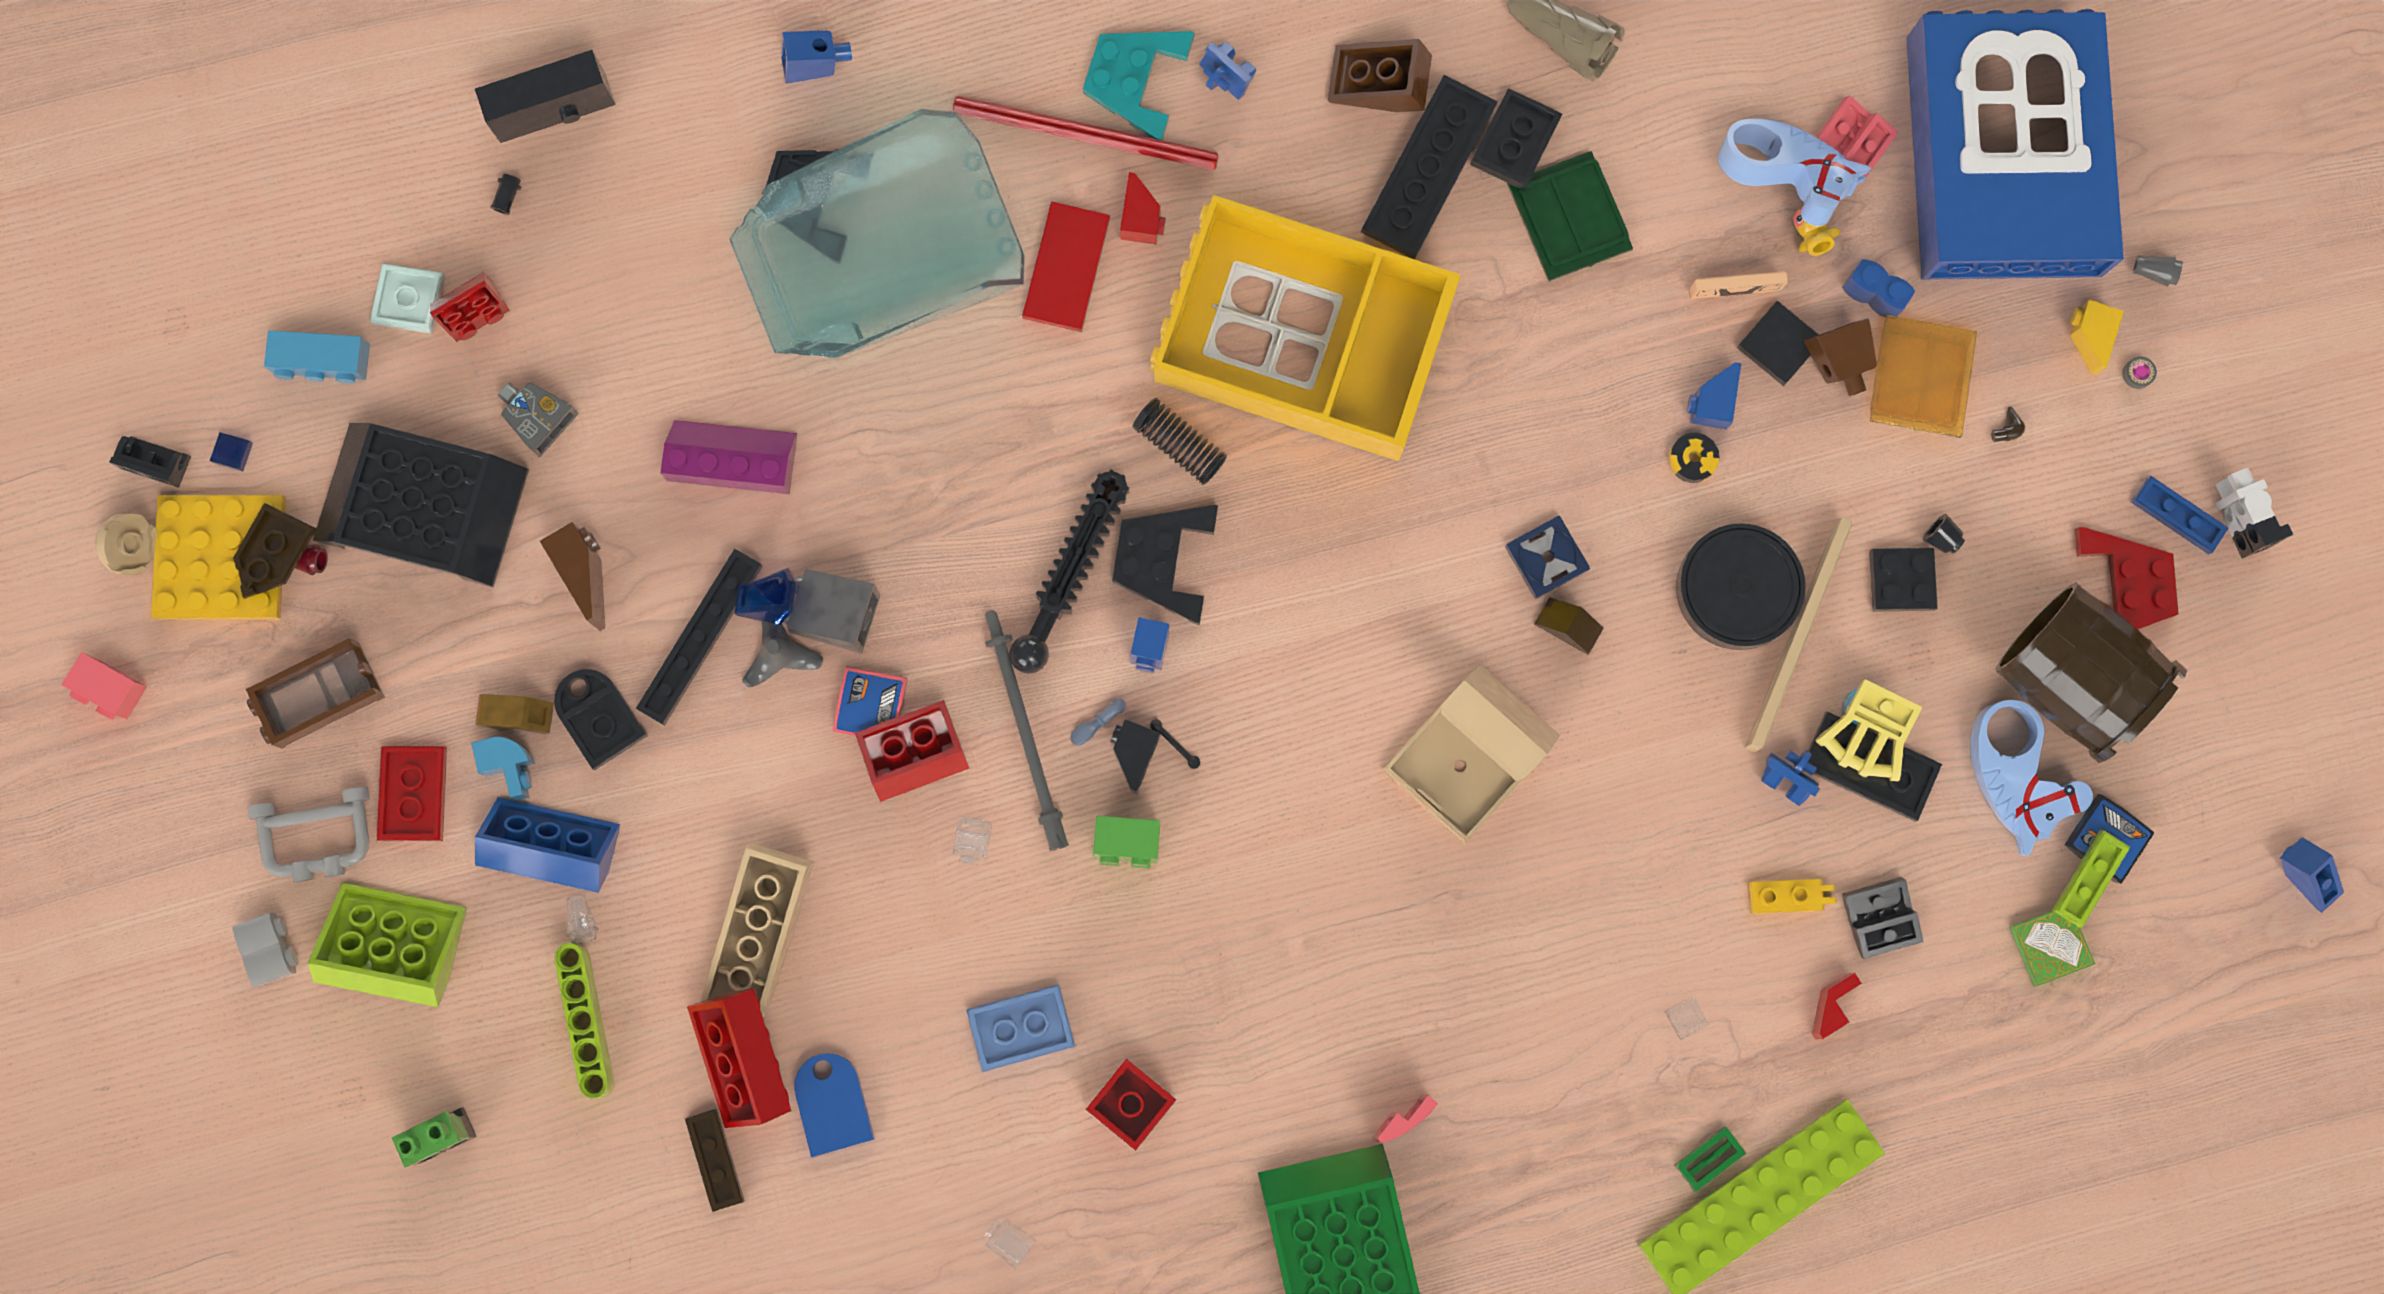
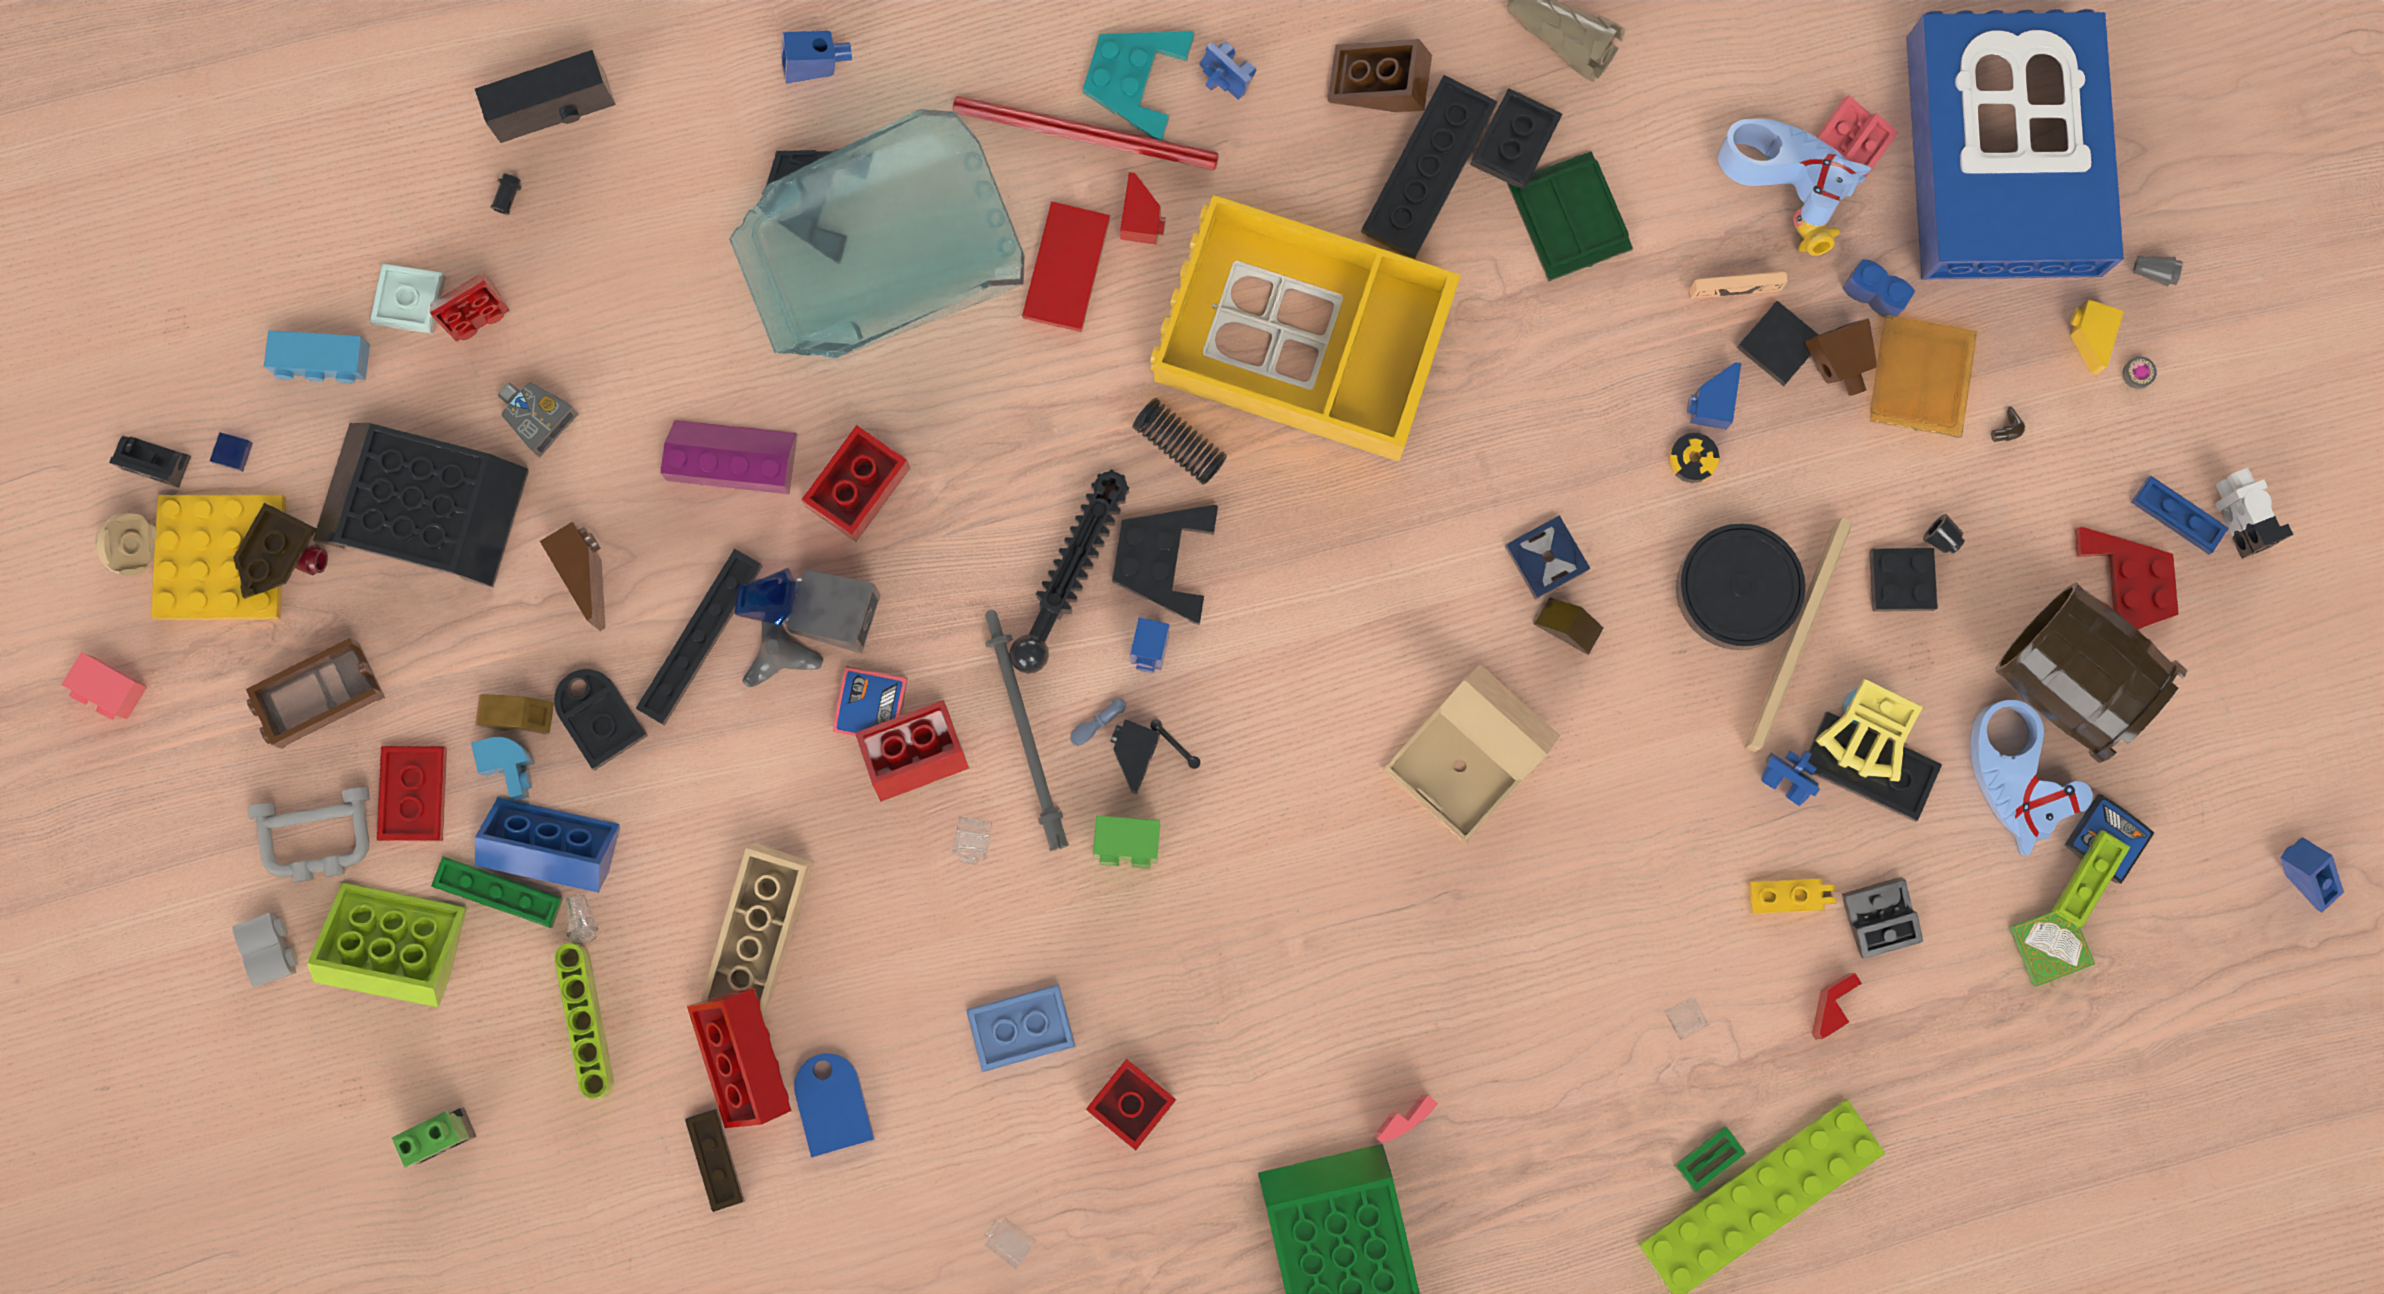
none -> green tile [431,856,563,928]
none -> red brick [801,425,910,542]

